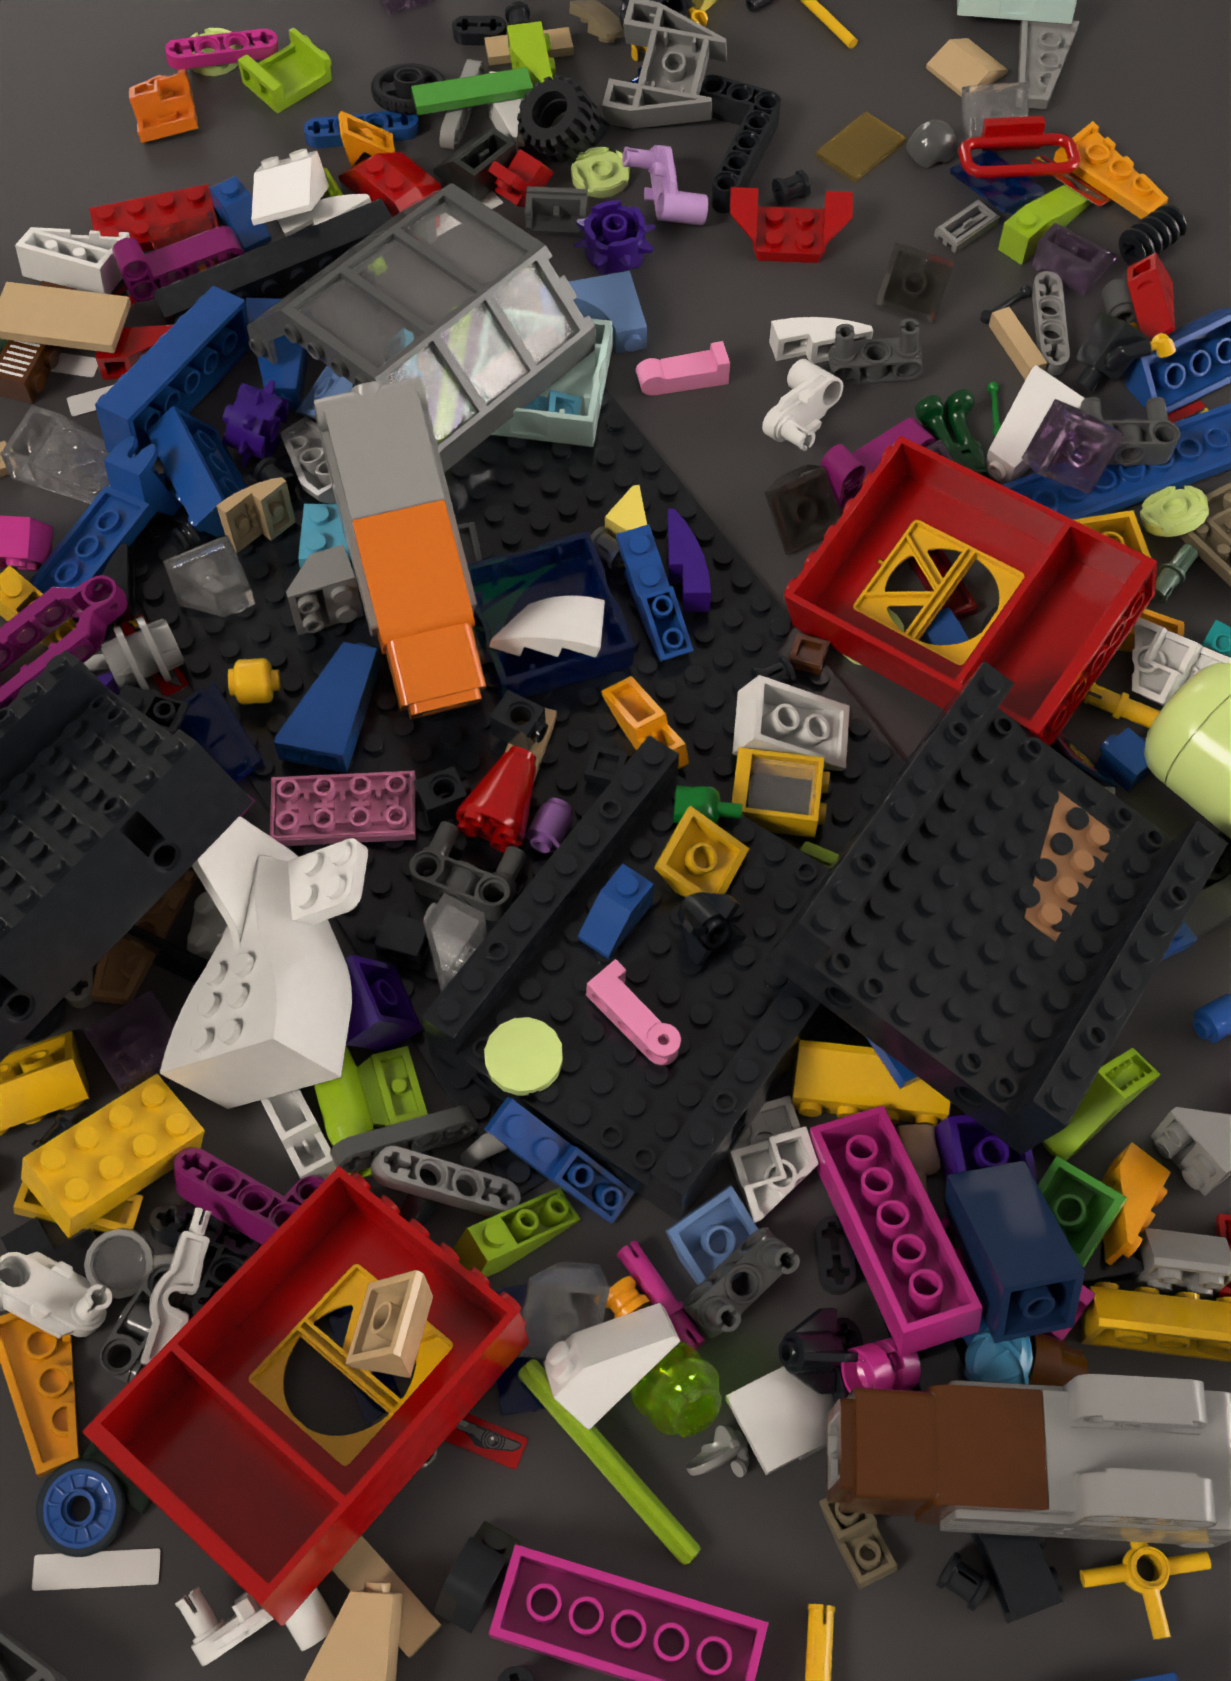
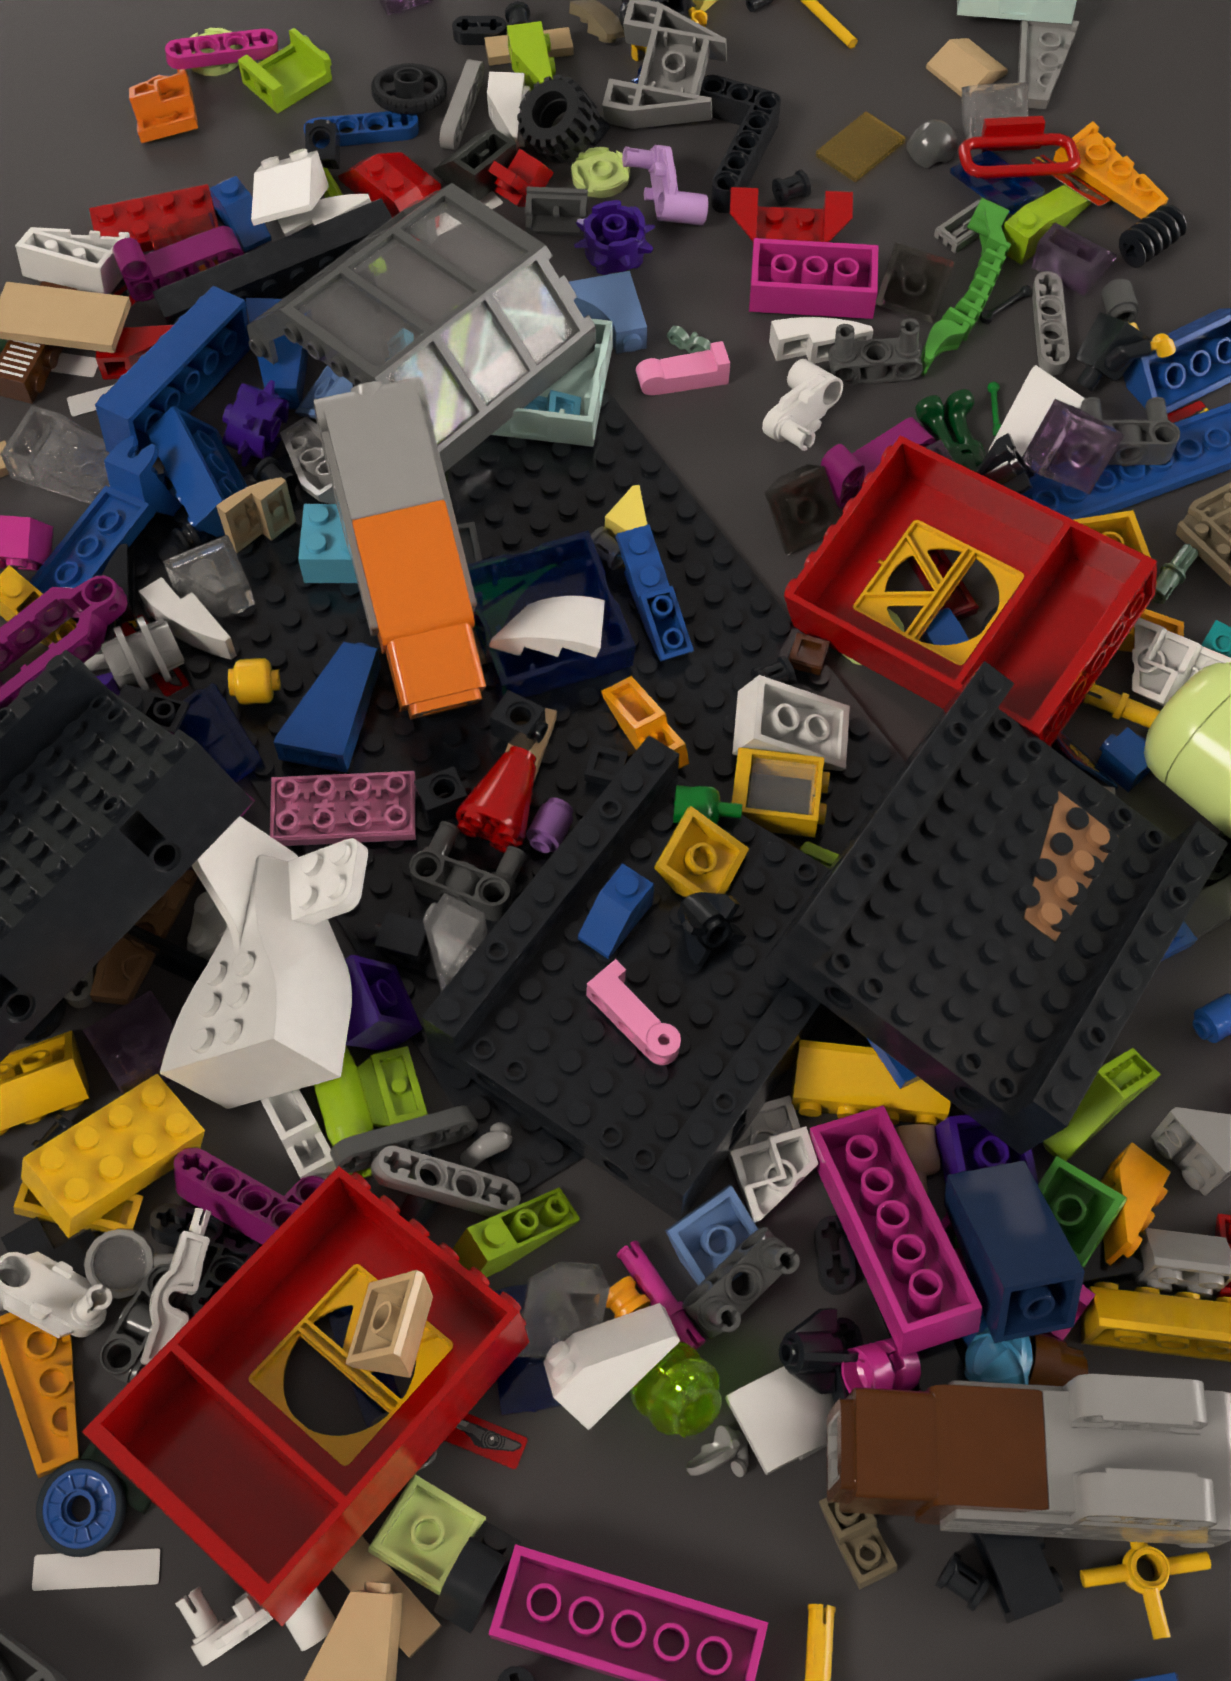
light grey slope [286,545,364,636] -> none
light orange slope [338,111,395,166] -> none
bright green tile [411,67,533,115] -> none
yellowish green tile [484,1017,563,1096] -> none
blue slope [484,1097,634,1224] -> none
lime axle [518,1359,701,1566] -> none
dark purple slope [667,509,711,612] -> none
tan piece [989,307,1047,380] -> none
red slope [1127,253,1175,342] -> none
yellowish green tile [1140,485,1209,537] -> none
none -> white slope [139,577,237,659]
none -> black brick [305,119,340,169]
none -> yellowish green tile [368,1474,486,1595]
none -> sand green piece [666,325,711,353]
none -> dark pink brick [749,238,878,319]
none -> bright green piece [921,197,1011,376]
none -> black brick [977,433,1035,494]

